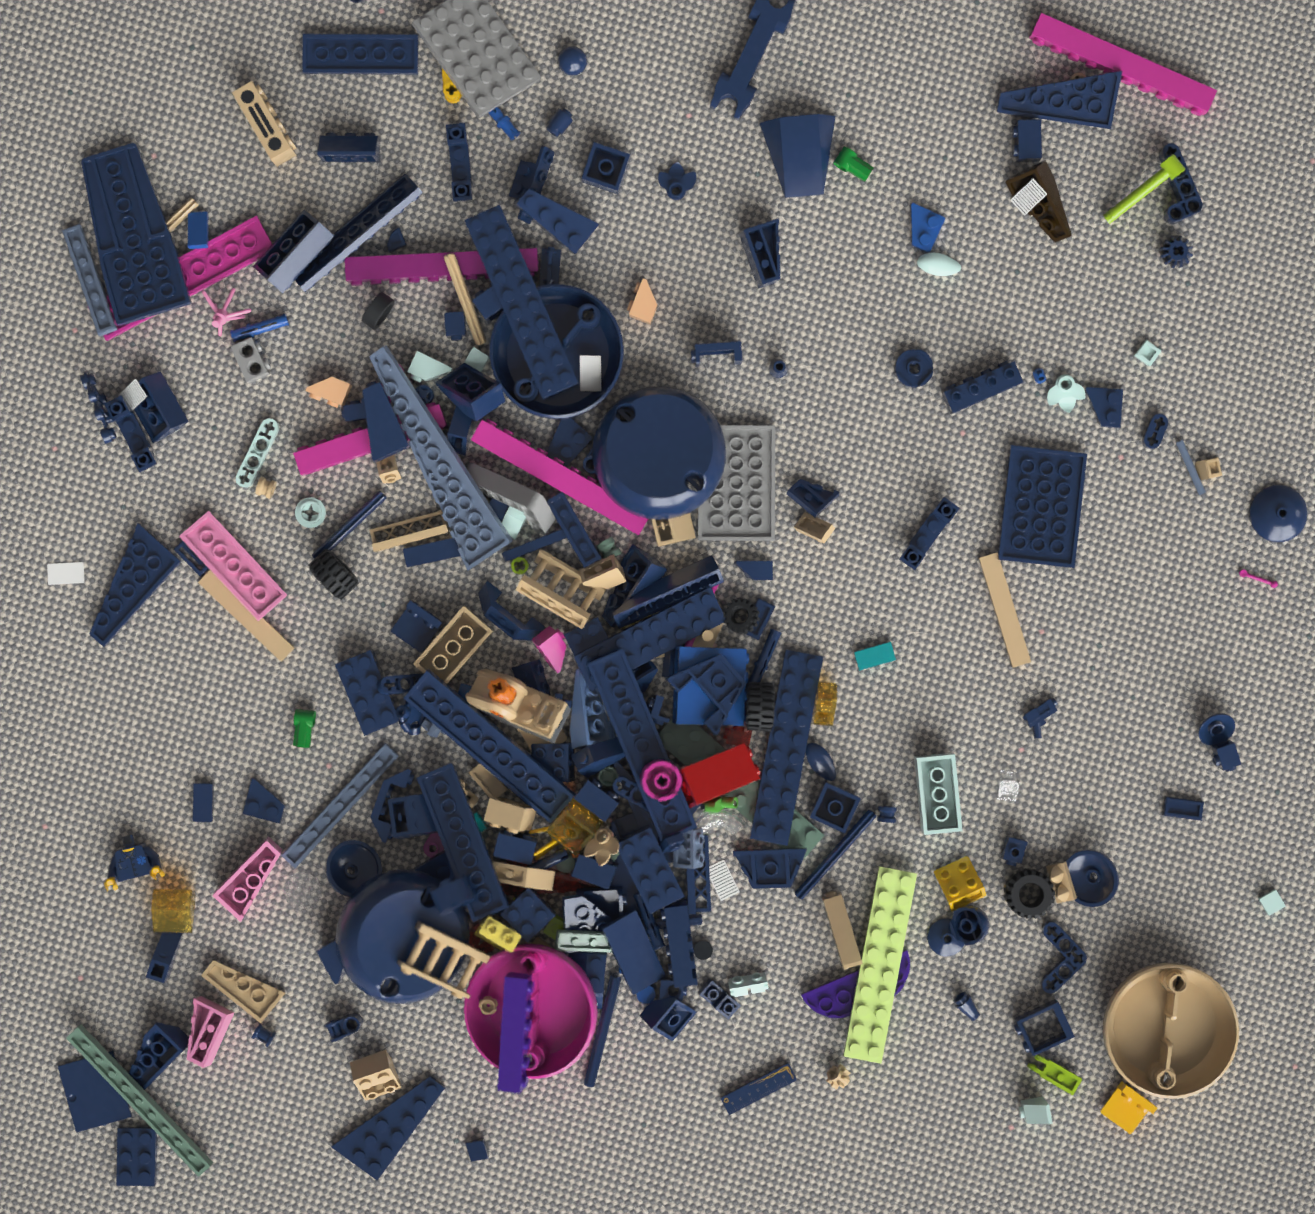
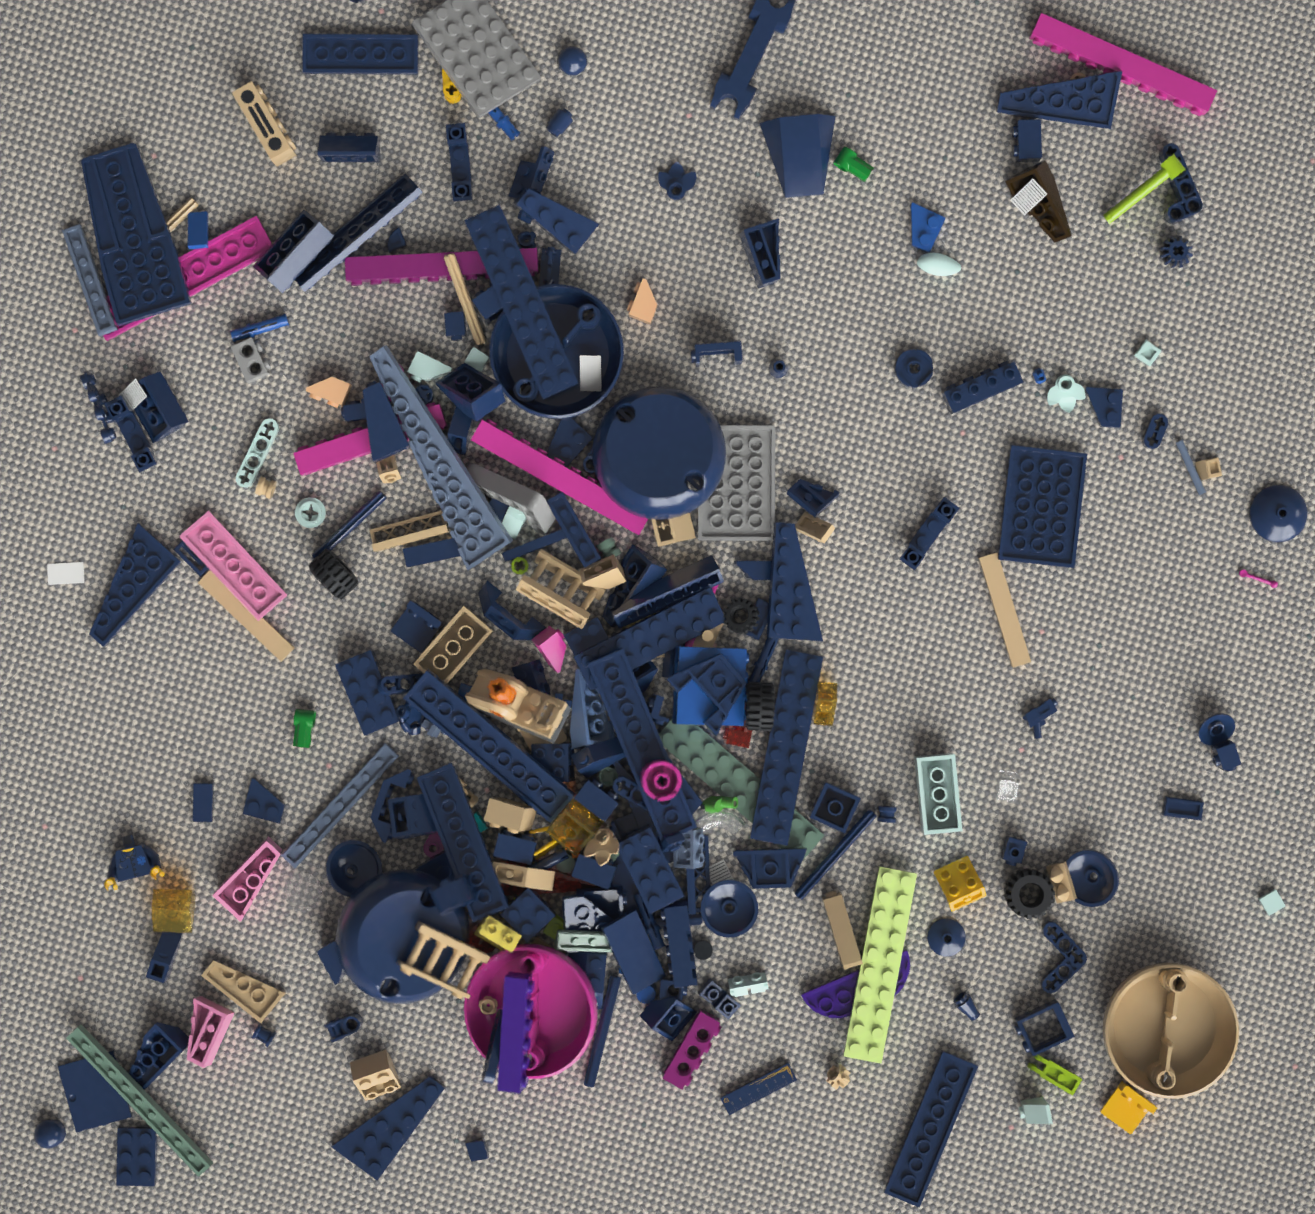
bright pink plant [202,288,251,336] -> none
black tyre [361,292,395,330] -> none
tan plate [468,763,508,798] -> none
dark blue brick [581,142,631,195] -> none
red brick [679,743,760,808] -> none
dark blue arm [805,743,836,781] -> none
teal tile [854,642,896,671] -> none
dark blue cylinder [950,906,990,945] -> none
none -> dark blue hair [34,1119,66,1149]
none -> dark blue beam [481,1009,502,1084]
none -> dark blue plate [517,231,536,249]
none -> magenta brick [662,1008,722,1090]
none -> dark blue dish [701,879,758,938]
none -> dark blue wing [767,522,823,641]
none -> dark blue plate [884,1050,978,1208]

